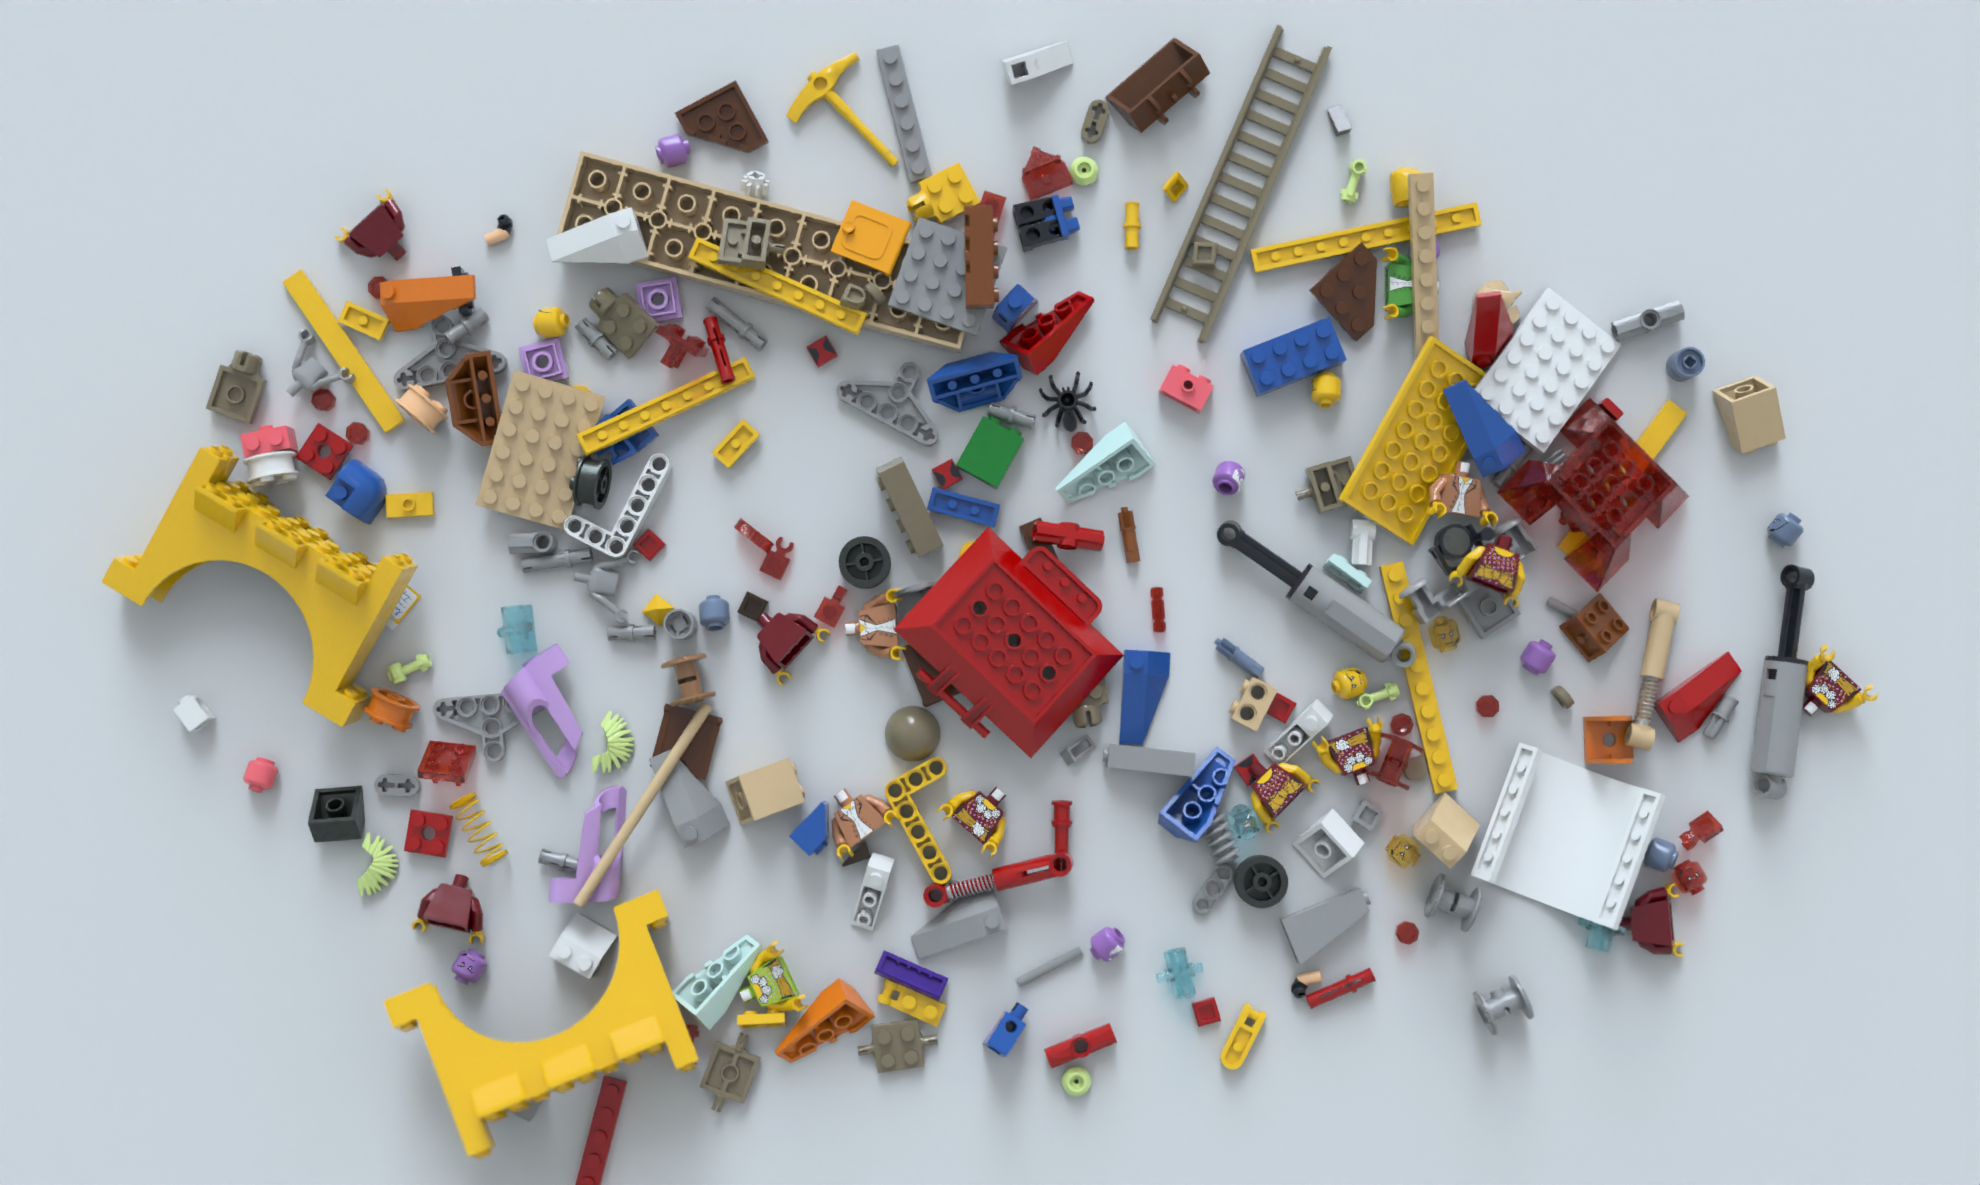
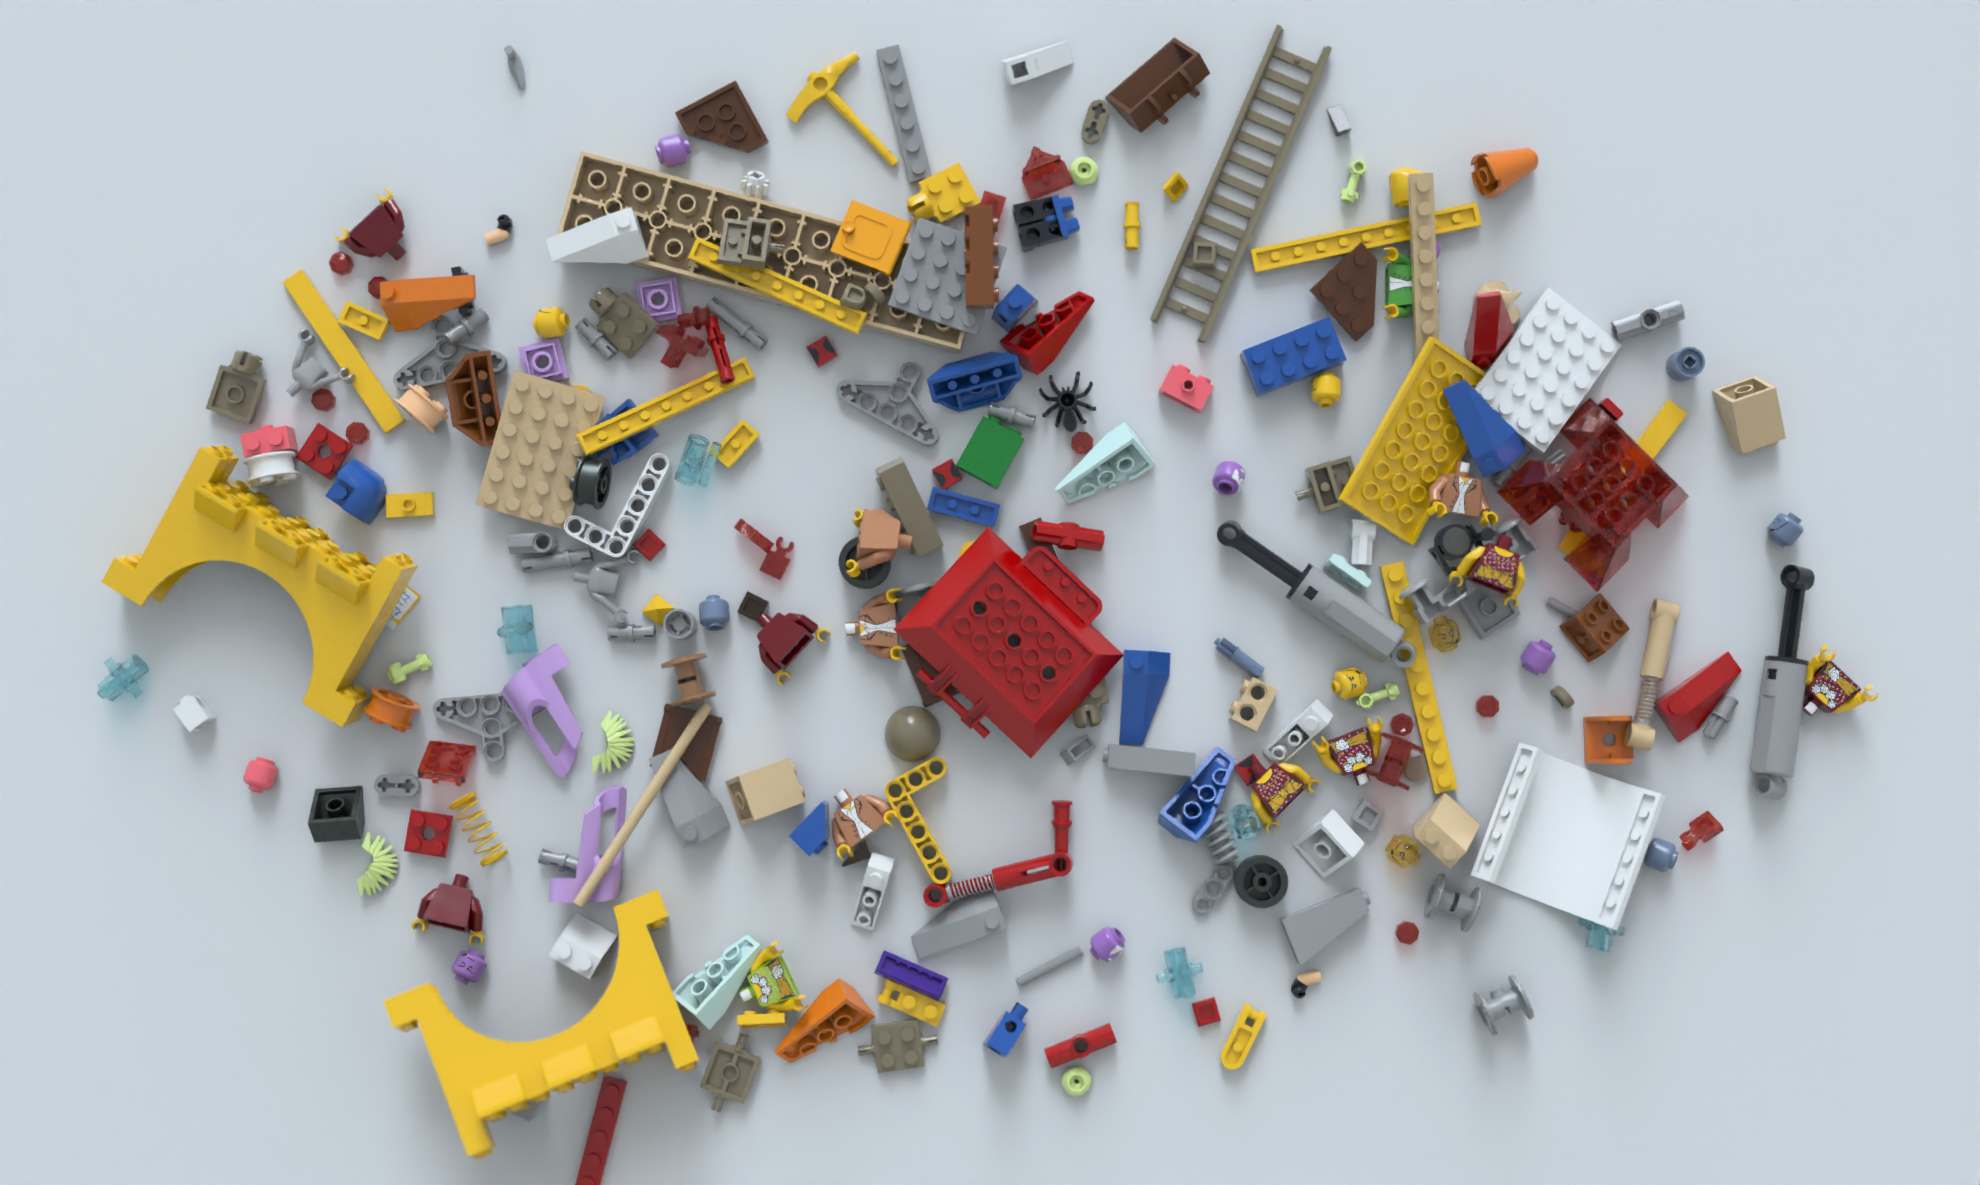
clear red plate [814,585,848,628] -> none
torso [936,787,1006,859] -> none
dark orange piece [1118,507,1140,563] -> none
clear red axle [1150,587,1166,633] -> none
red tile [1266,693,1297,724] -> none
red pin [1305,967,1376,1009] -> none
dark red torso [1618,883,1684,957] -> none
clear red head [1671,859,1708,896] -> none
none -> clear light blue pin [97,654,149,701]
none -> clear red tile [329,252,354,276]
none -> light grey bar [504,45,524,90]
none -> clear light blue pin [674,434,721,487]
none -> clear red piece [677,306,710,330]
none -> nougat torso [846,509,912,577]
none -> orange cone [1471,148,1538,199]

